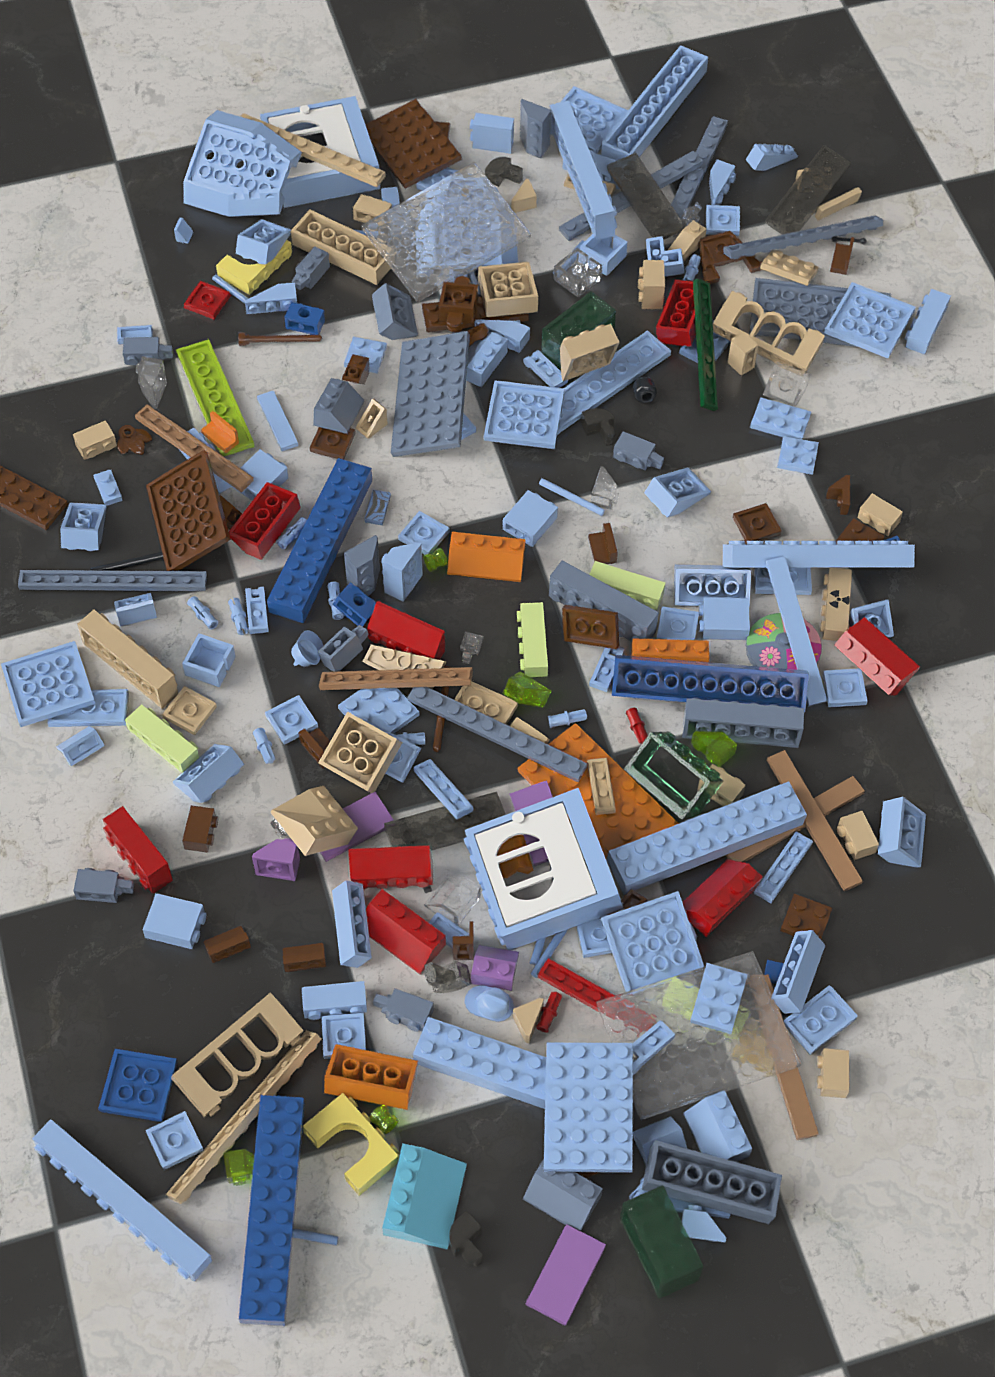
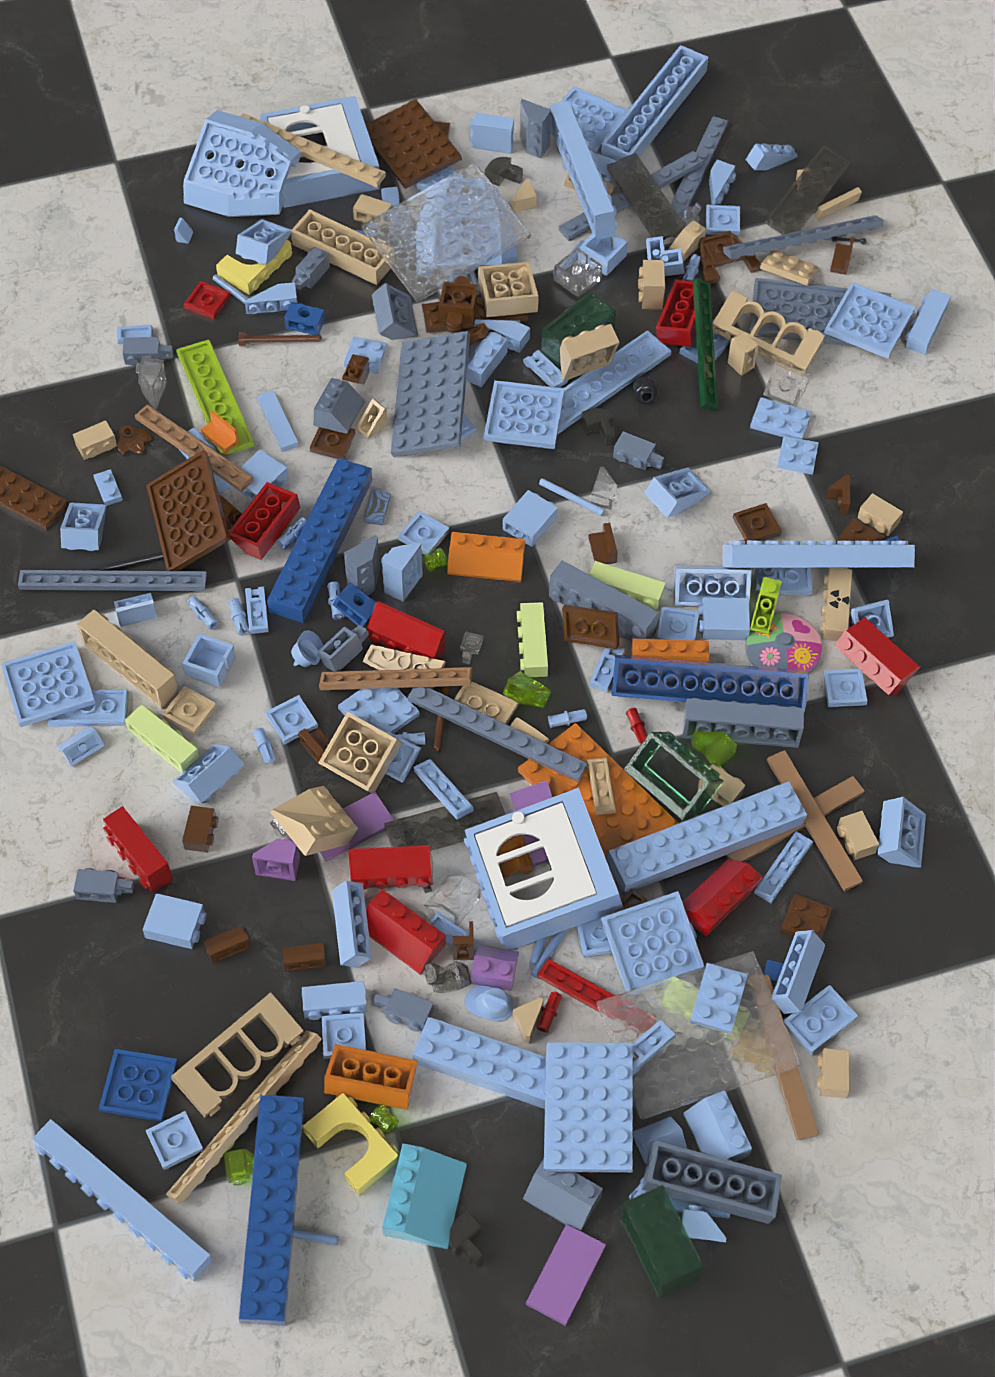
light blue tile [766,556,828,707] -> none
none -> lime slope [750,577,782,634]

